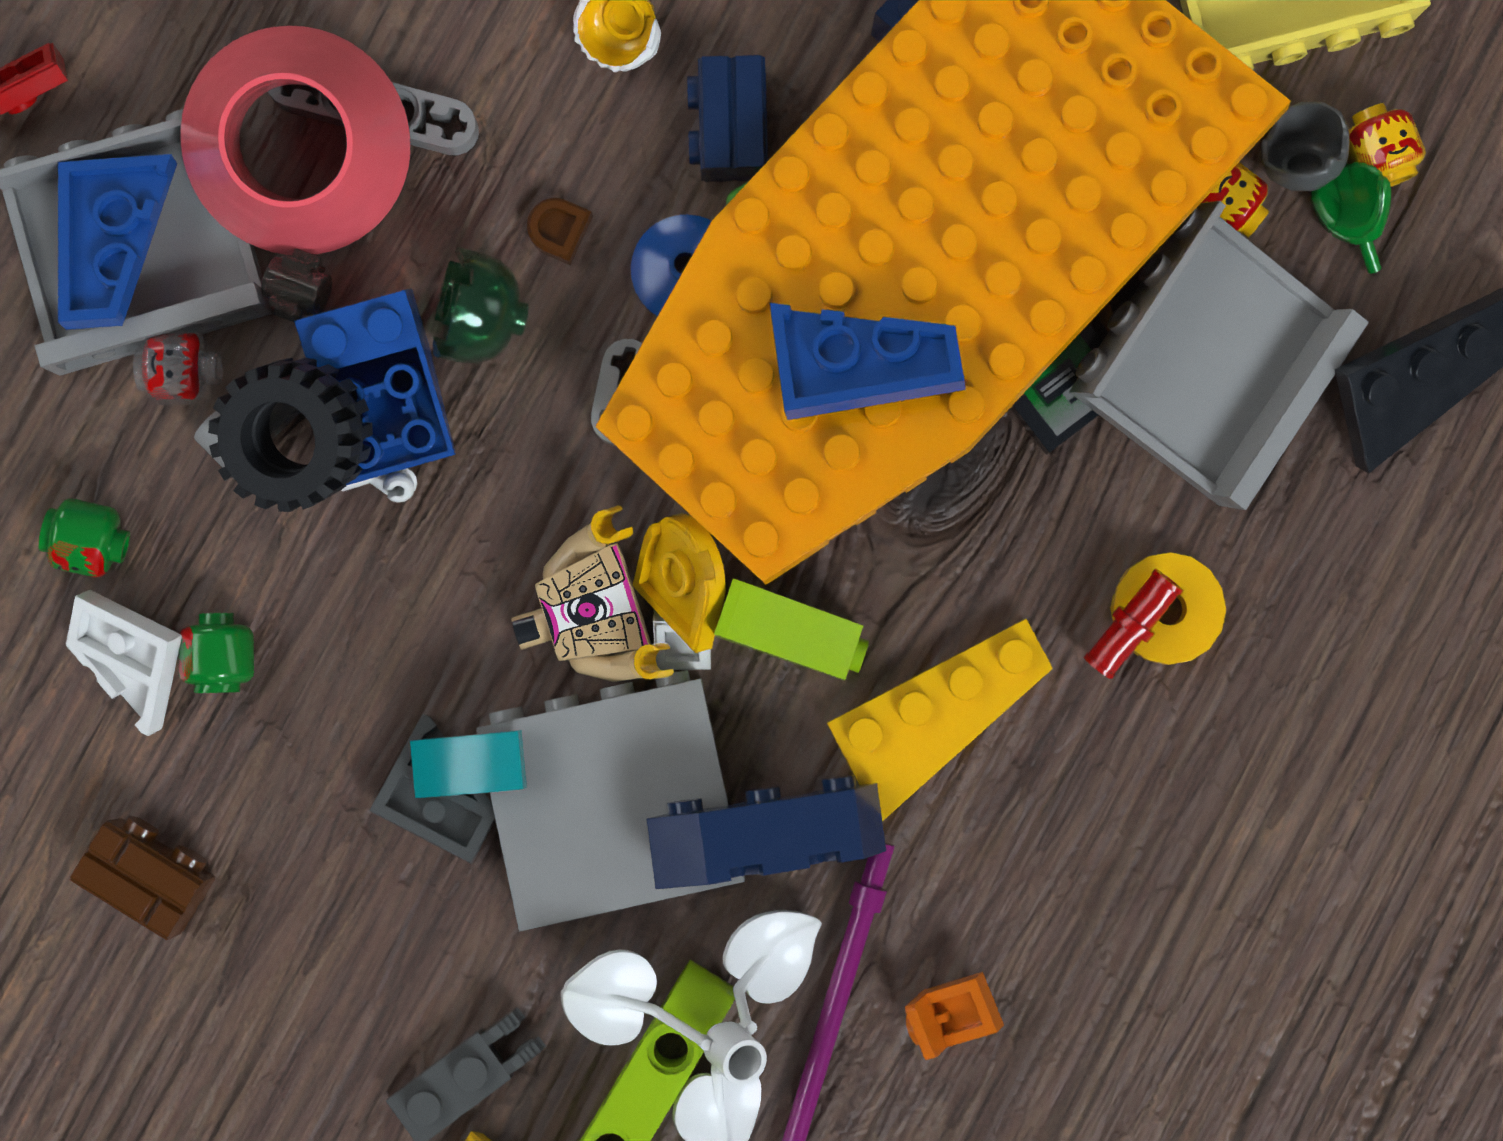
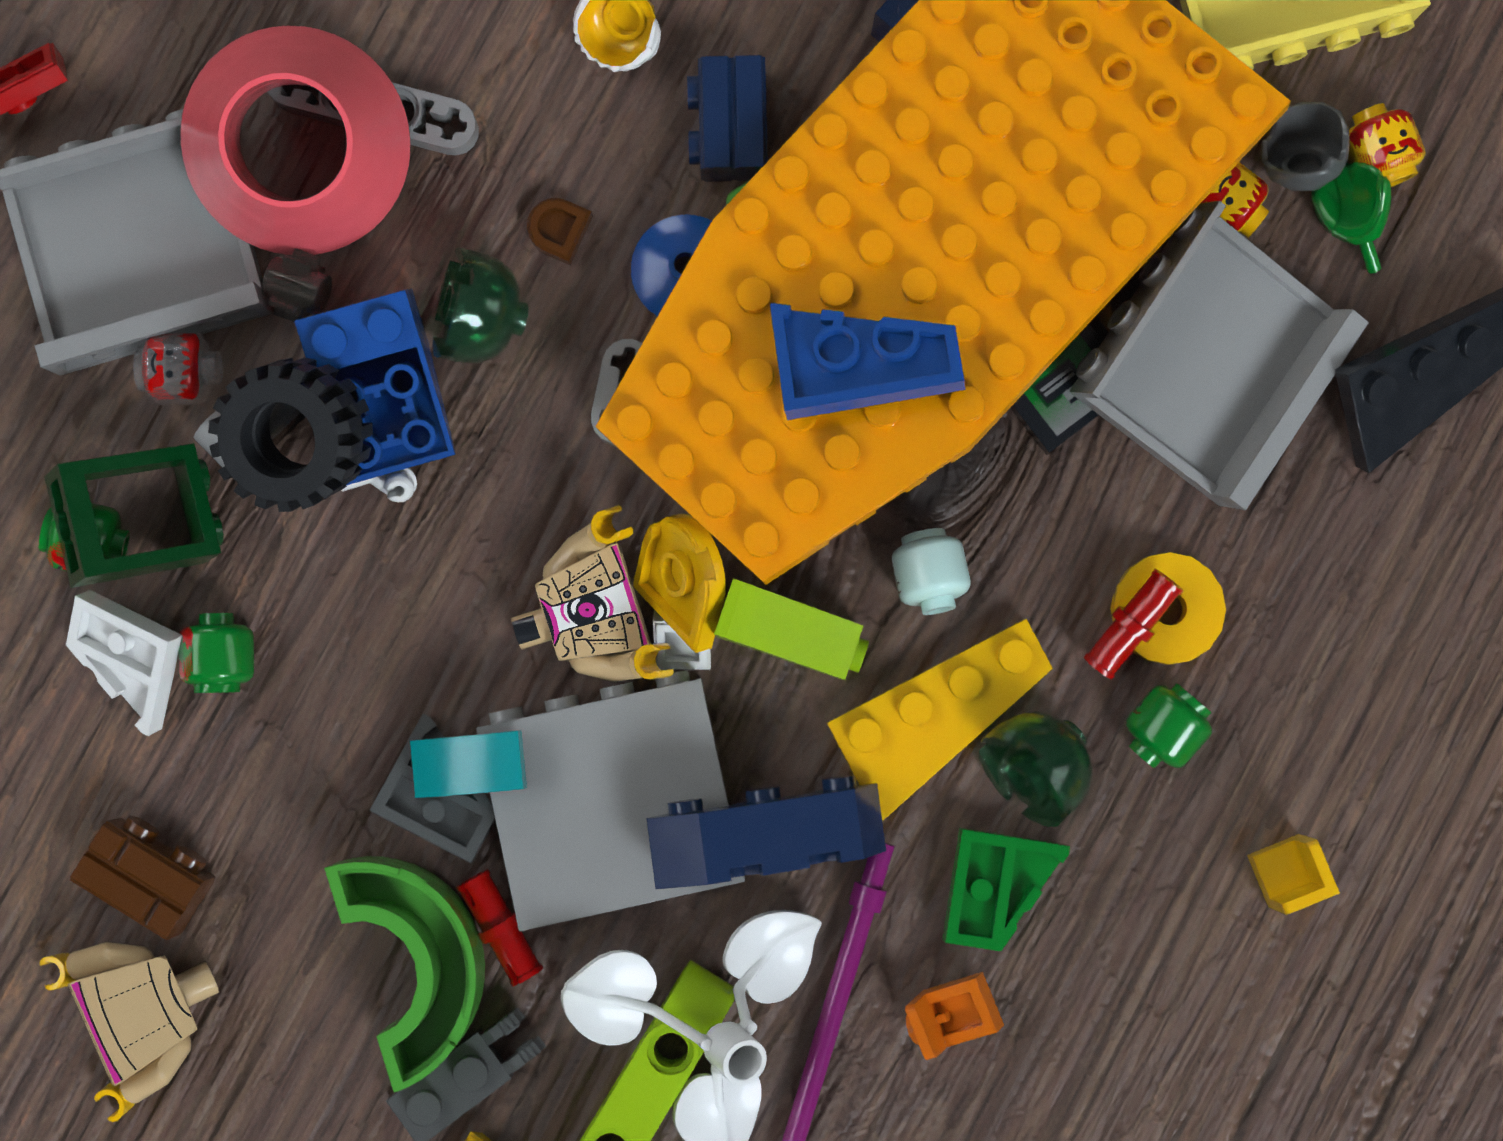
blue wing [58,154,178,330] -> none
none -> tan torso [39,942,219,1122]
none -> dark green window [44,443,224,588]
none -> bright green brick [324,856,485,1093]
none -> red pin [456,869,544,987]
none -> light aqua head [892,528,971,615]
none -> green wing [942,827,1070,951]
none -> clear green cylinder [978,711,1093,827]
none -> green head [1126,683,1212,769]
none -> yellow panel [1247,834,1340,915]

